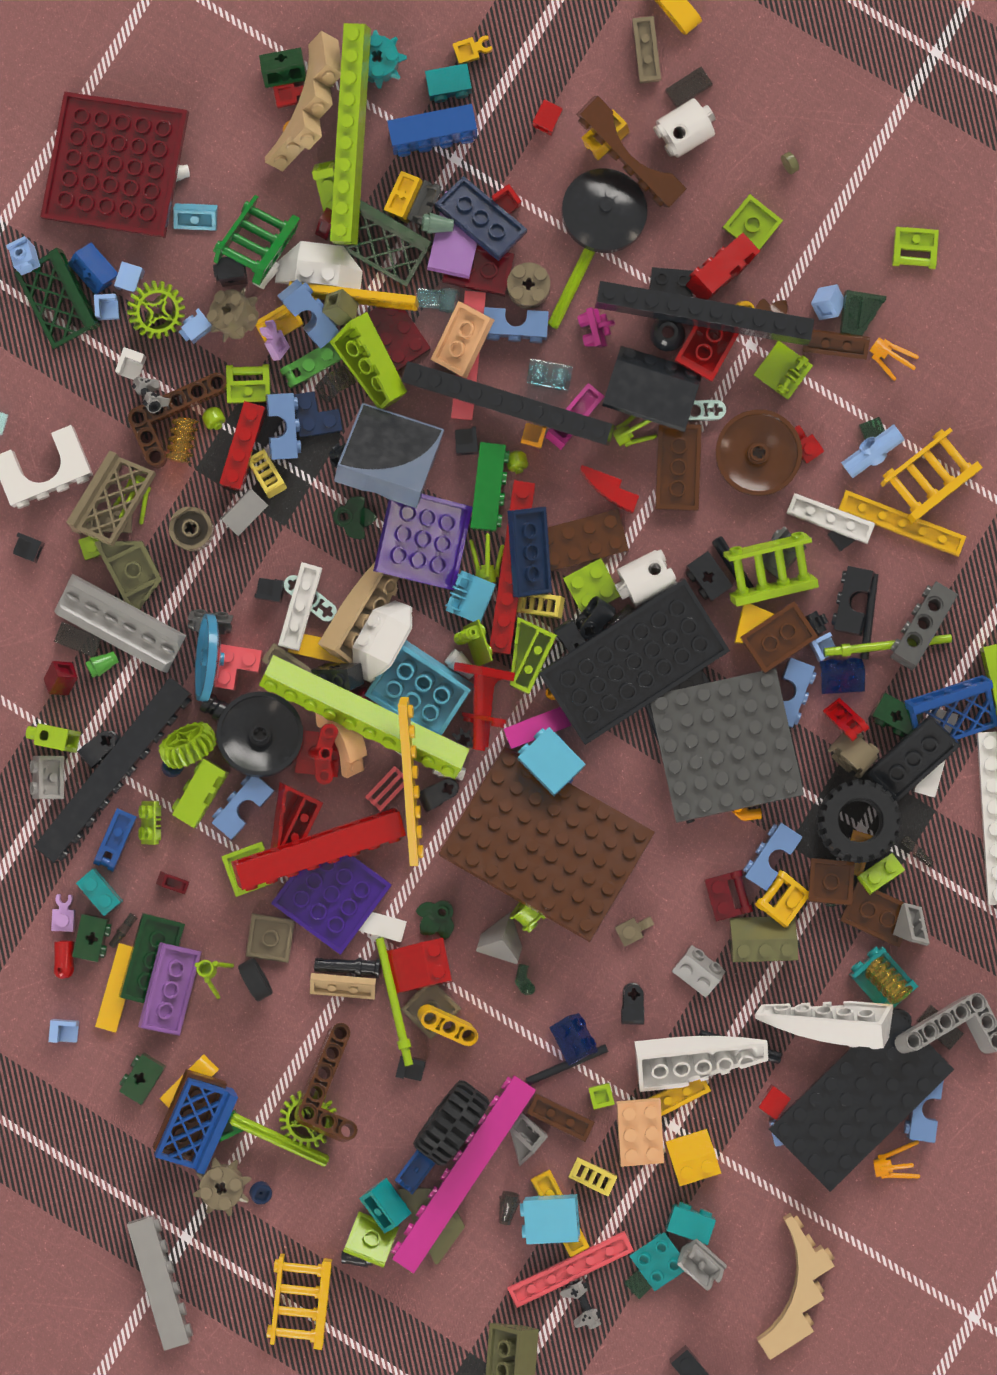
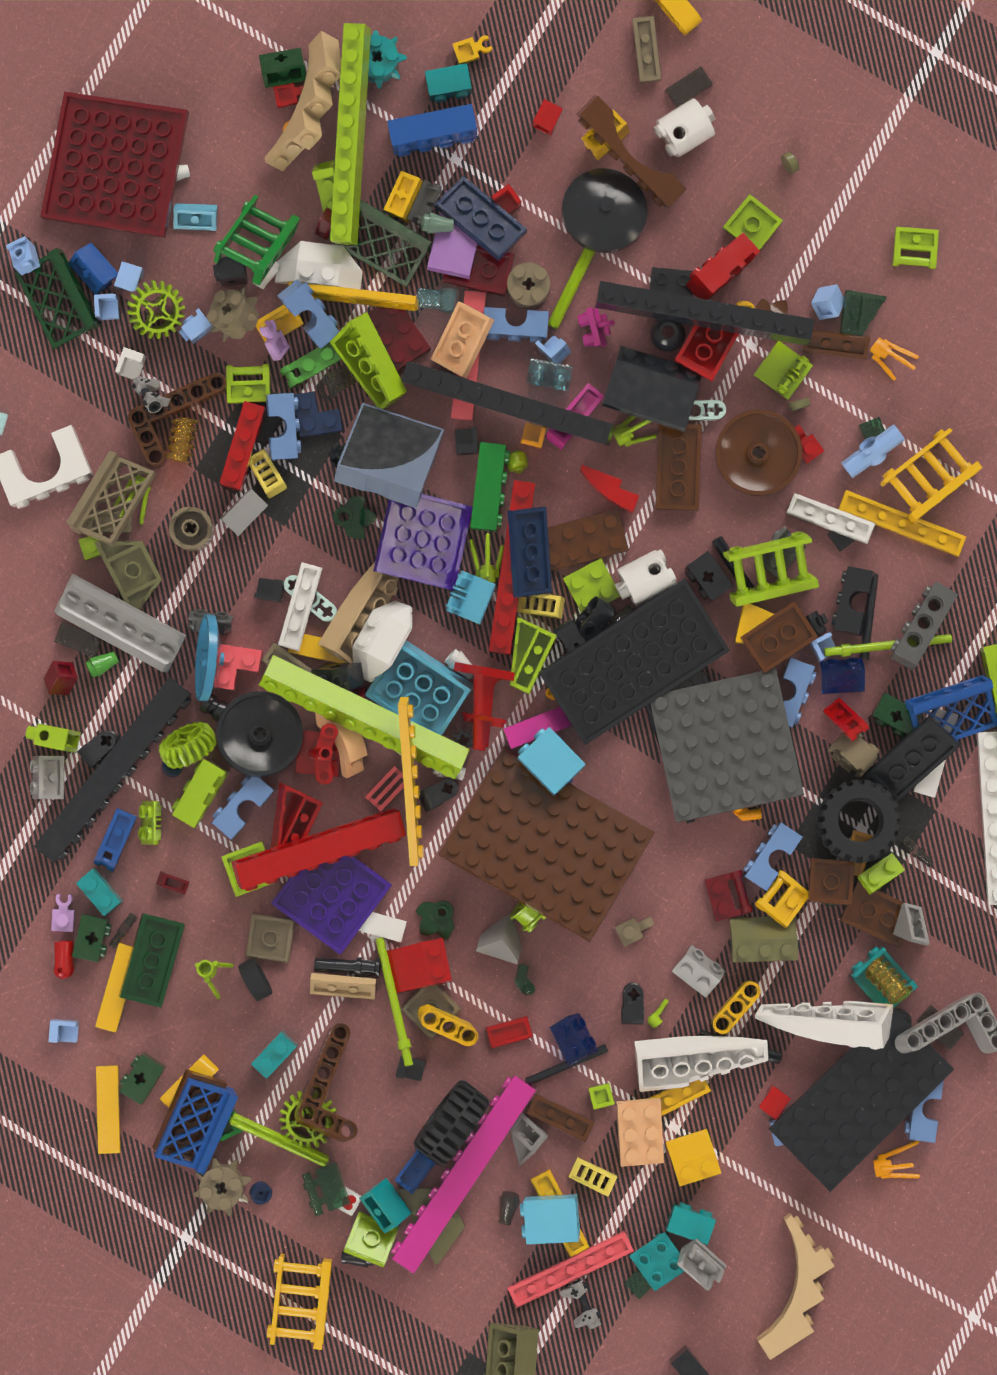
black panel [13,532,45,563] -> none
light grey brick [127,1214,193,1351] -> none
medium lavender tile [138,942,201,1036] -> none
lime piece [202,407,226,430] -> none
olive brick [322,289,359,326] -> none
lime hinge [454,619,493,666] -> none
none -> yellow tile [96,1065,121,1154]
none -> teal brick [251,1030,298,1079]
none -> clear green plate [302,1162,351,1217]
none -> white tile [333,1186,361,1216]
none -> red tile [486,1016,533,1049]
none -> light blue panel [535,336,571,367]
none -> lime hand [647,999,669,1028]
none -> yellow beam [711,980,761,1034]
none -> olive tile [788,397,811,411]

